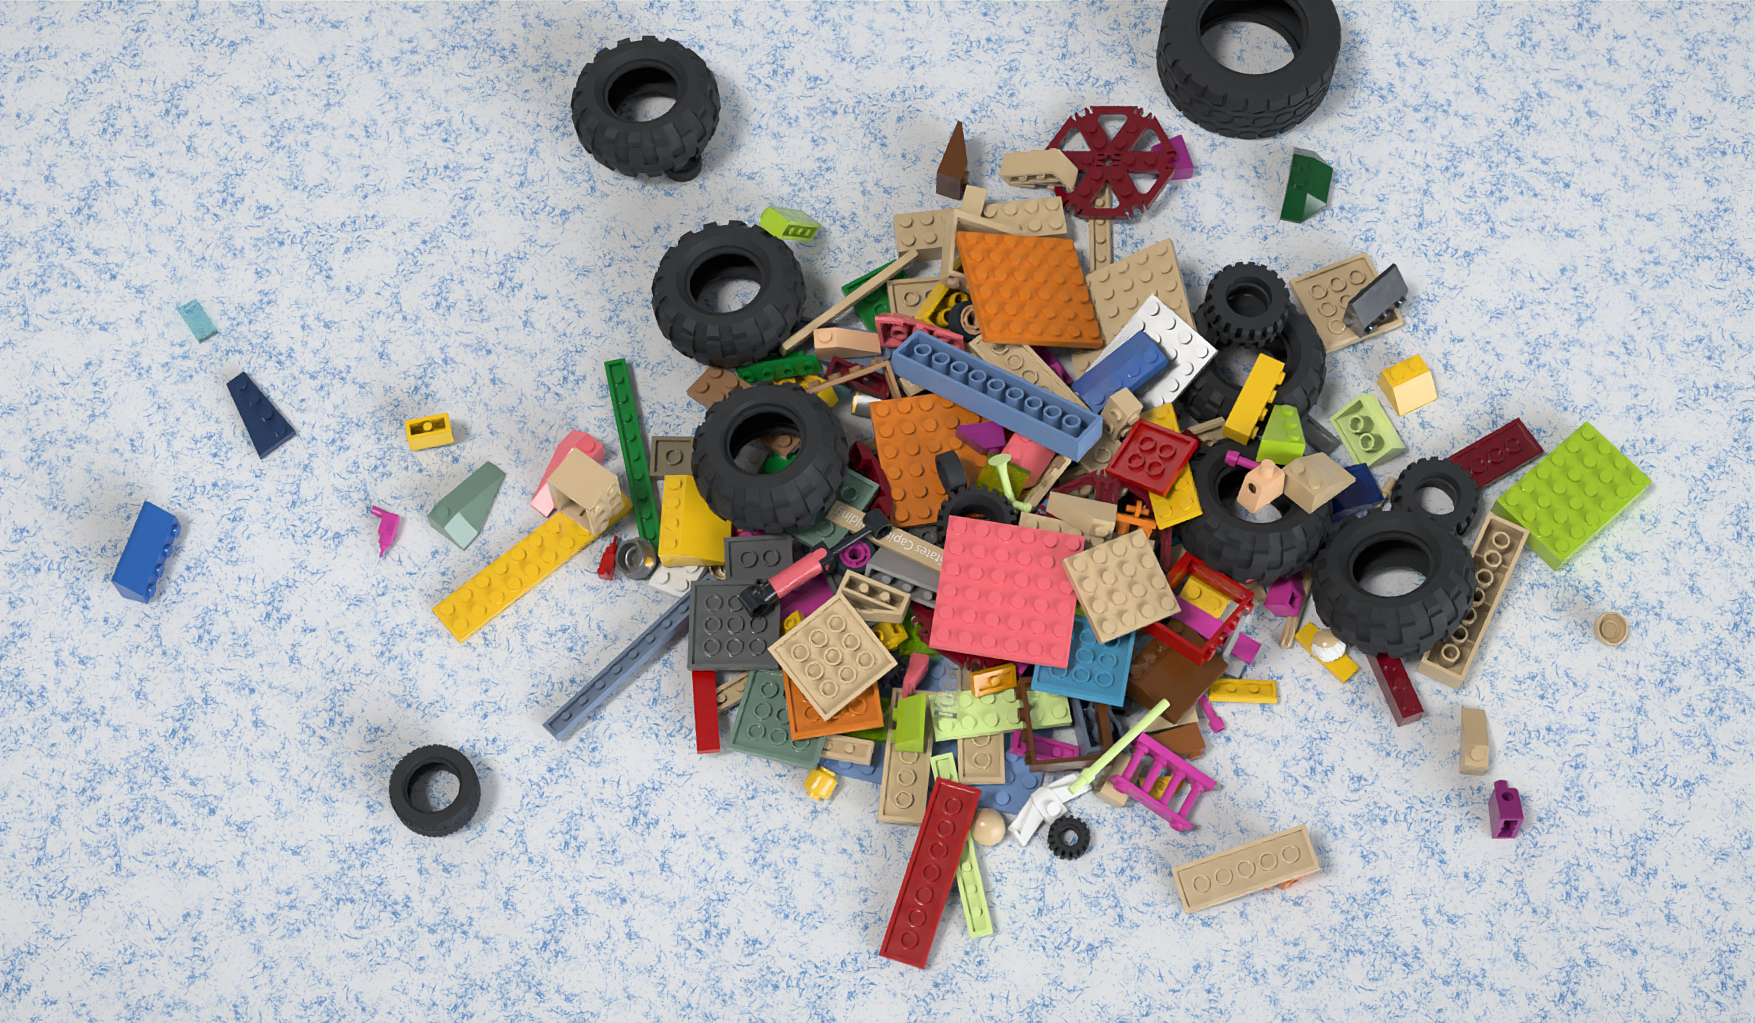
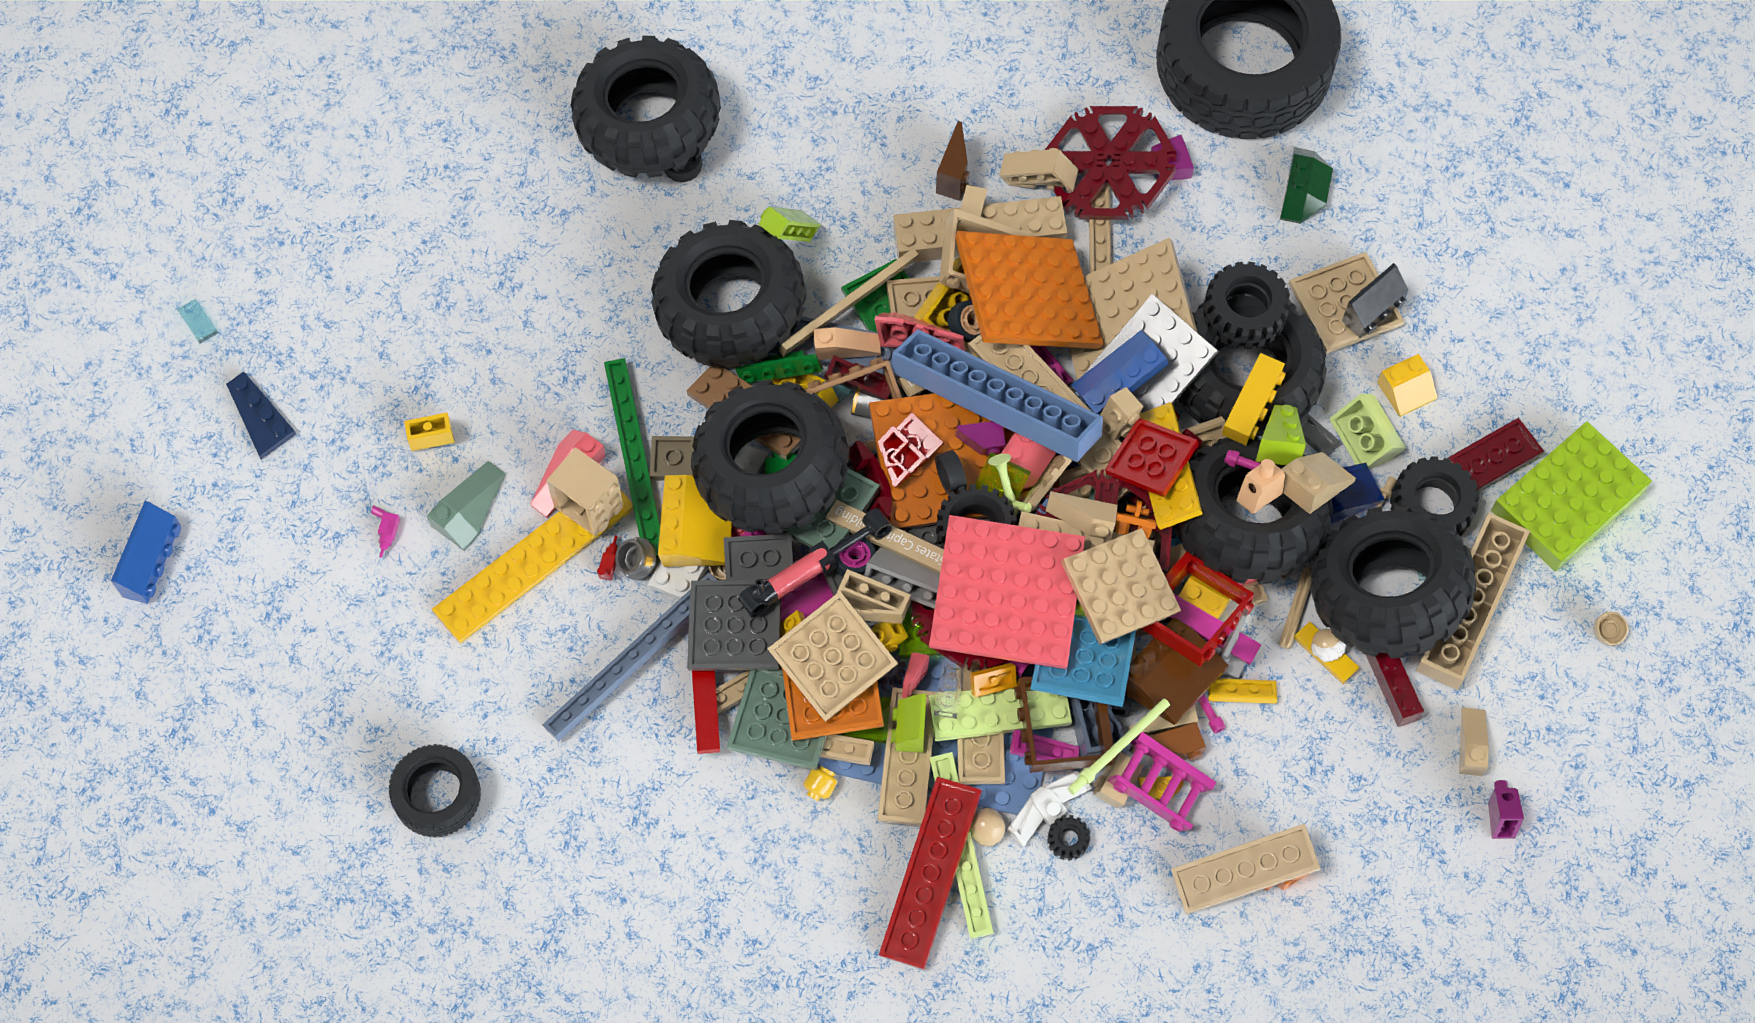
dark pink slope [1264,571,1304,616] -> none
none -> slope [878,413,944,488]

